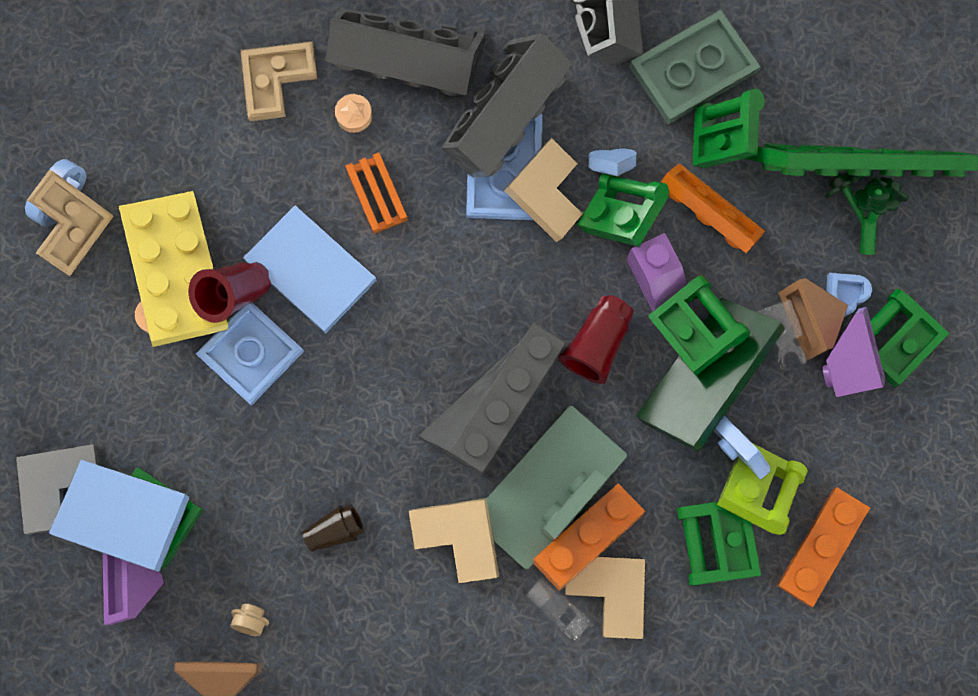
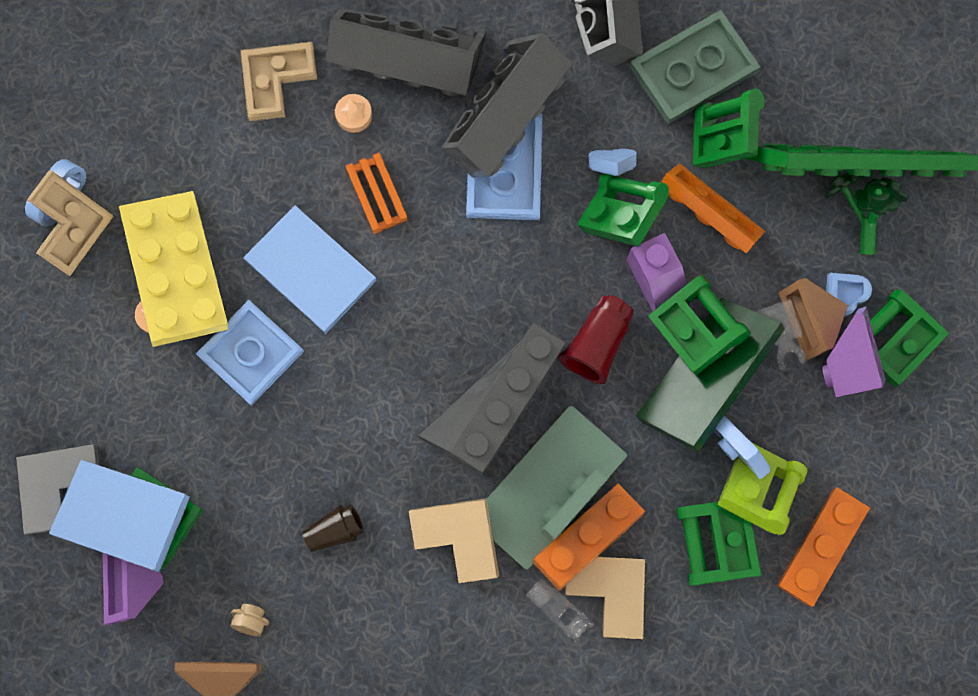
dark red plant [188,262,271,323] -> none
tan tile [504,138,582,242] -> none

